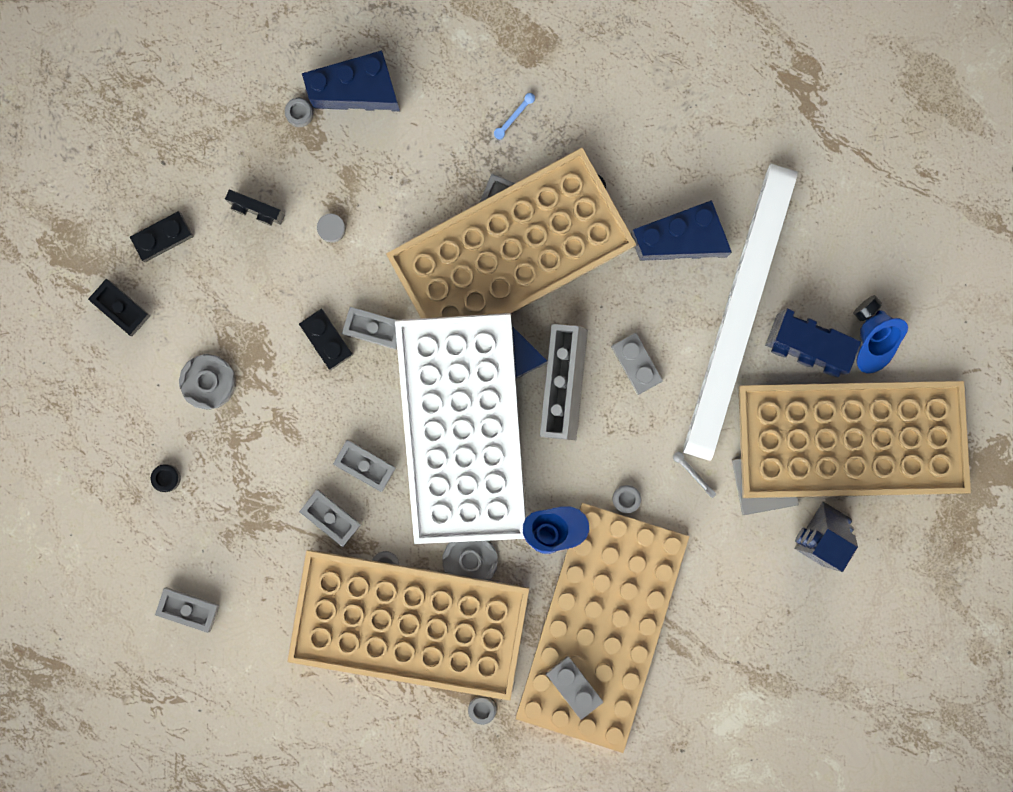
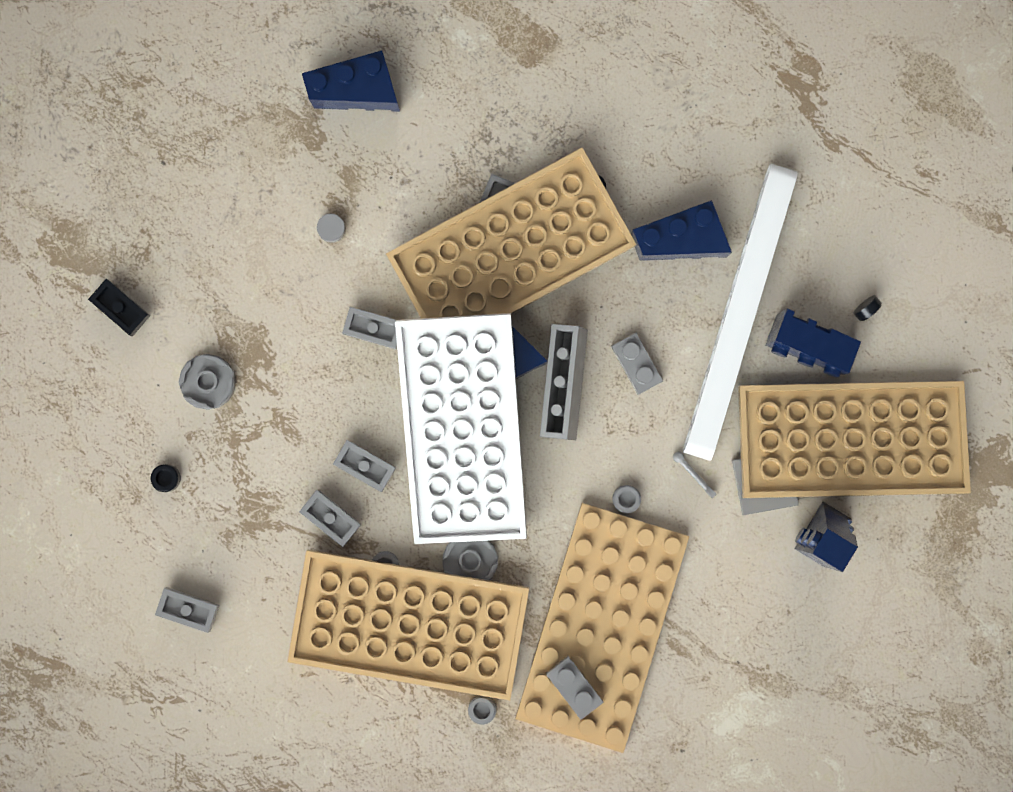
black plate [130,211,193,262] -> none
black plate [225,189,285,226] -> none
light grey tile [285,98,313,127] -> none
black plate [299,308,353,371] -> none
light blue hinge [494,93,535,140] -> none
blue piece [522,506,589,554] -> none
blue piece [857,310,908,374] -> none

